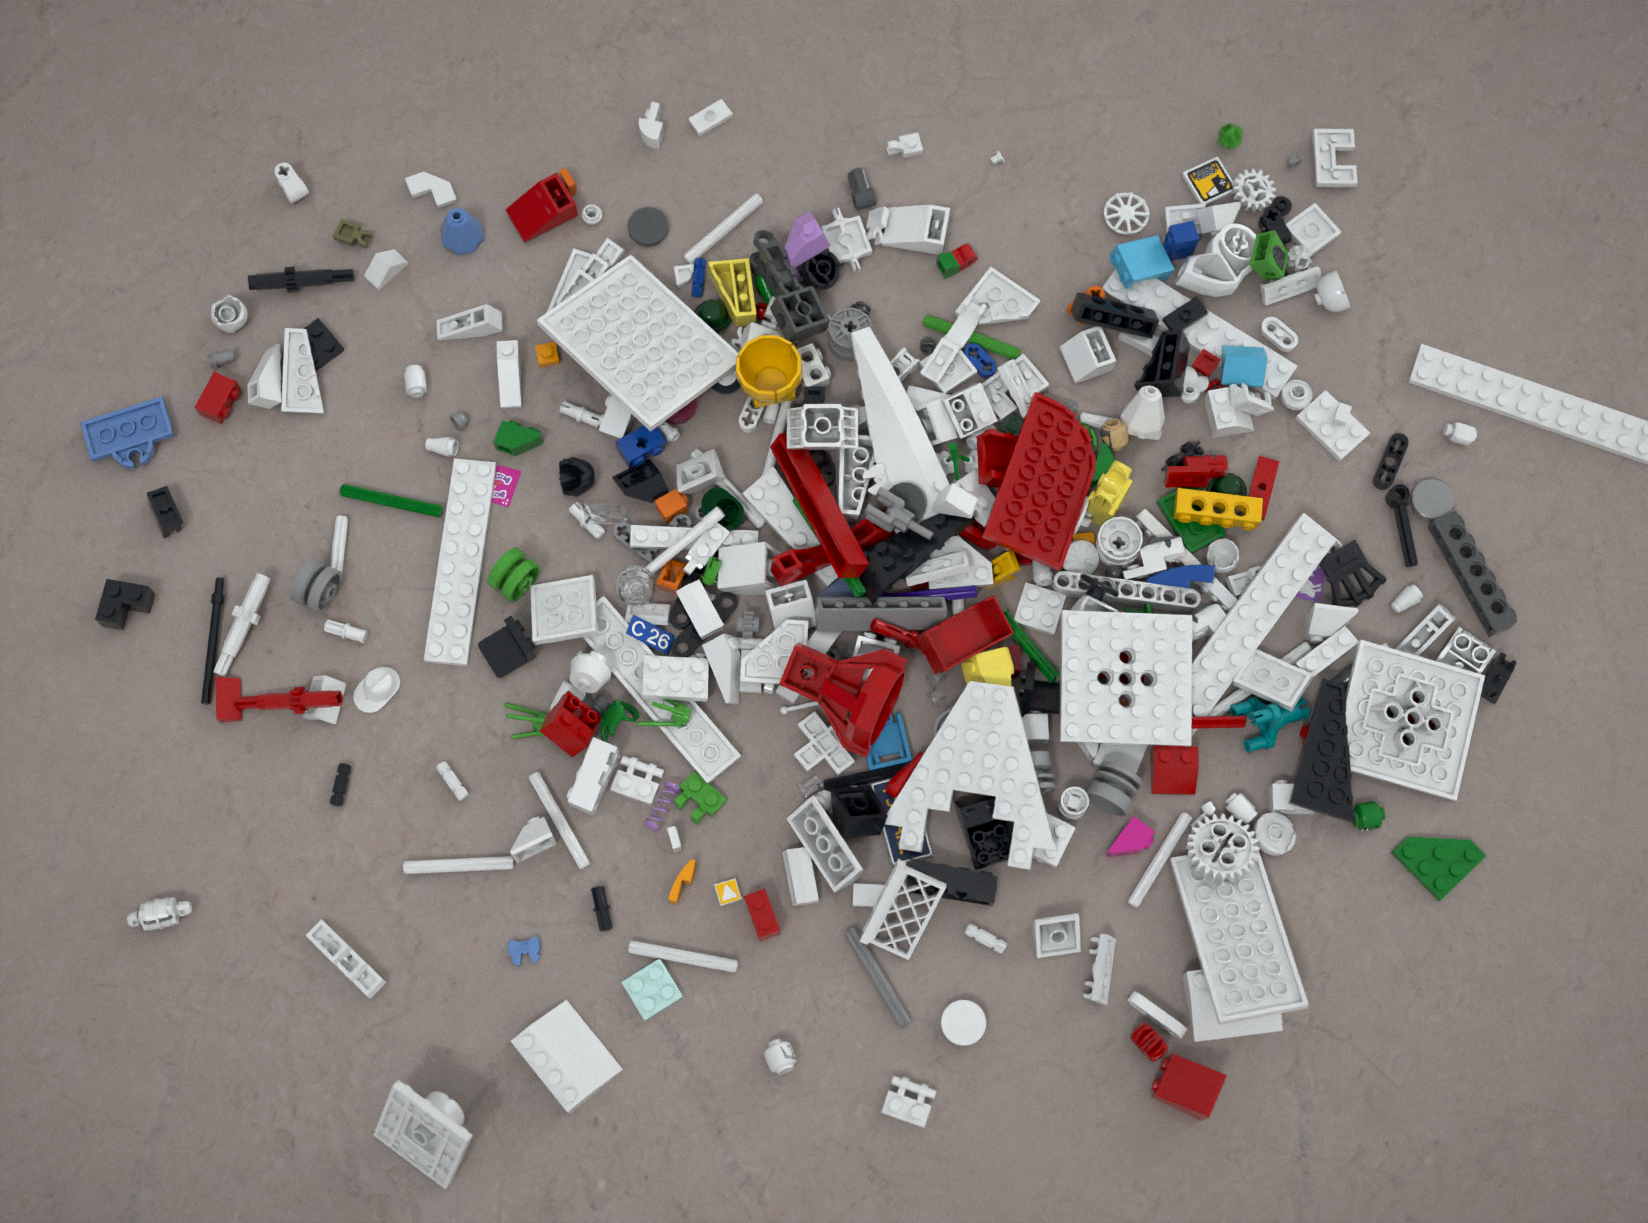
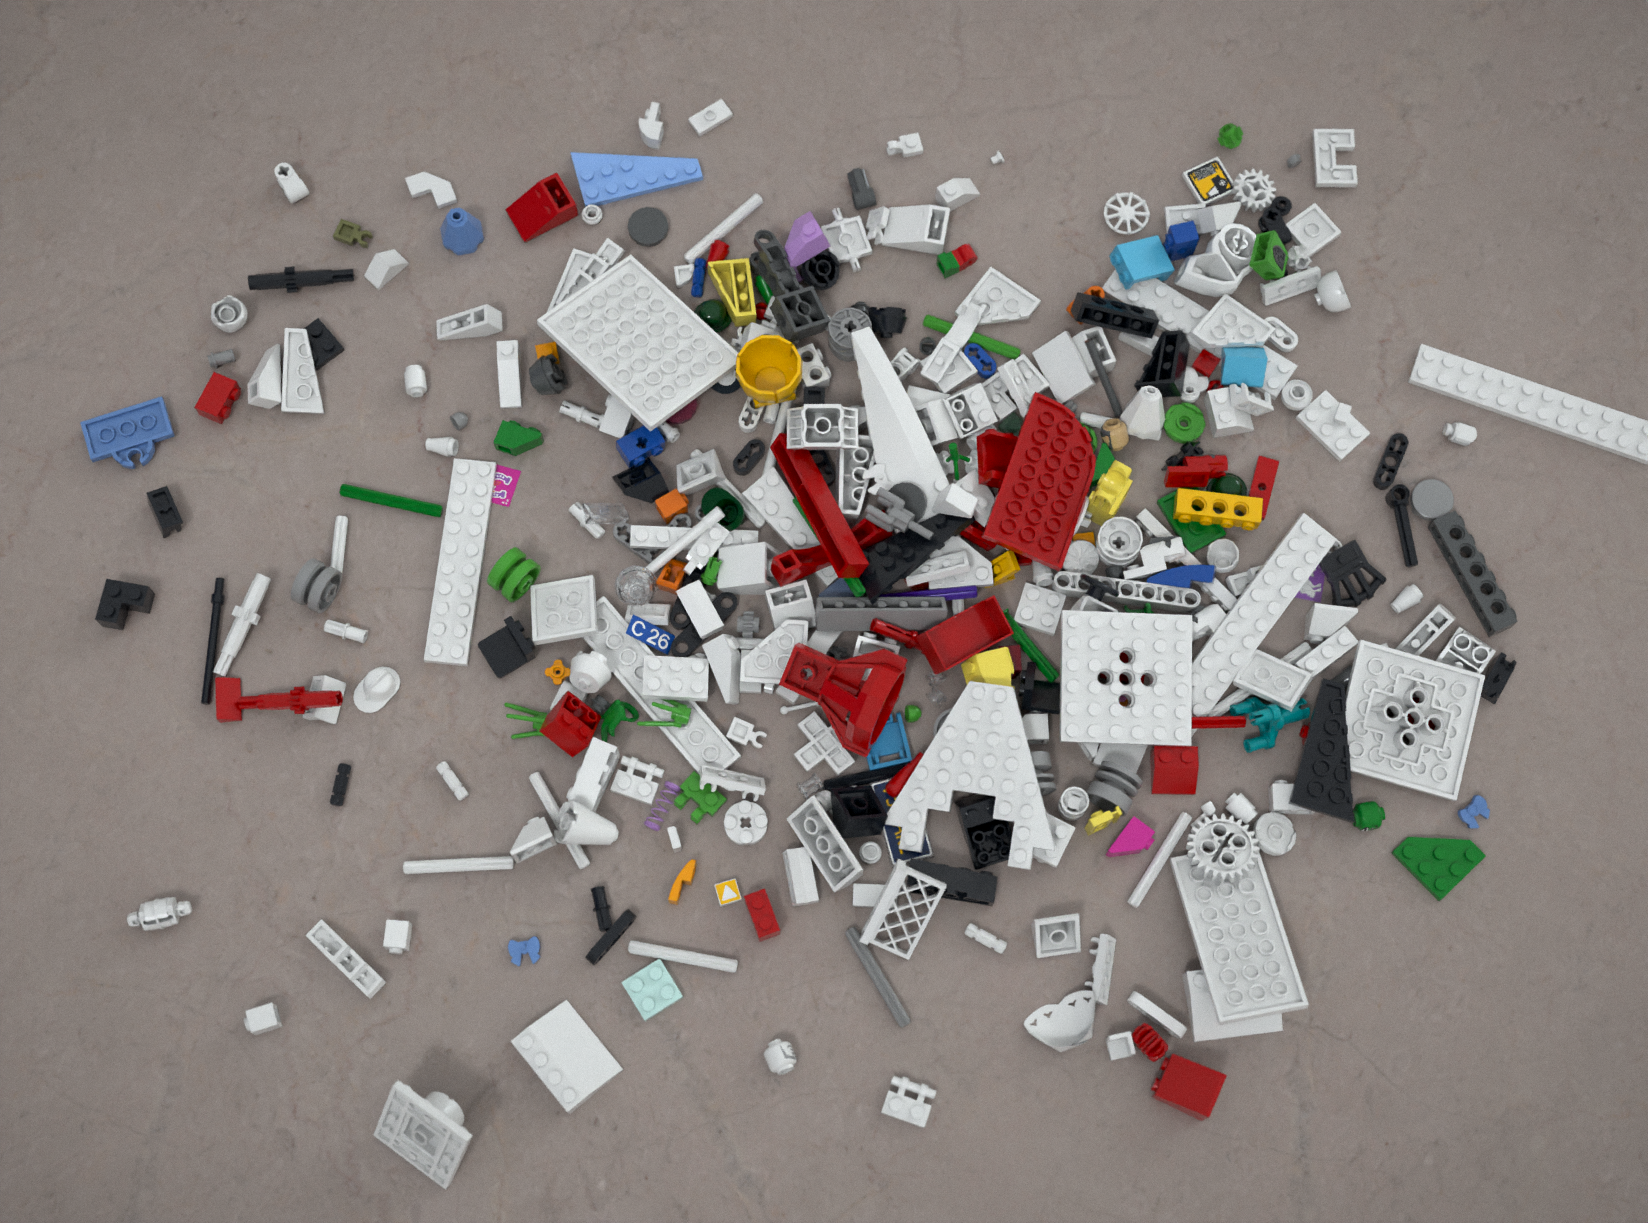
orange tile [559,168,577,196] -> none
black hair [559,457,595,497] -> none
white piece [941,1000,986,1046] -> none
black plate [1162,297,1208,331] -> none
none -> white brick [244,1003,282,1035]
none -> white brick [383,919,412,954]
none -> dark grey cone [529,354,568,395]
none -> light orange plate [545,660,570,685]
none -> white cone [554,800,618,845]
none -> light blue wing [570,152,703,207]
none -> black beam [585,909,637,965]
none -> white plate [699,764,766,802]
none -> red cone [706,240,730,269]
none -> white plate [724,800,768,845]
none -> white plate [725,717,767,749]
none -> black beam [733,439,765,476]
none -> white plate [859,842,881,864]
none -> black cone [868,307,908,338]
none -> bright green hinge [905,705,922,723]
none -> white slope [935,178,980,212]
none -> white piece [1023,990,1096,1052]
none -> white tile [1032,331,1096,405]
none -> dark grey bar [1085,339,1123,416]
none -> light yellow plate [1085,806,1122,836]
none -> white panel [1105,1031,1136,1061]
none -> bright green plate [1163,403,1205,444]
none -> white plate [1189,293,1276,348]
none -> medium blue piece [1457,795,1490,828]

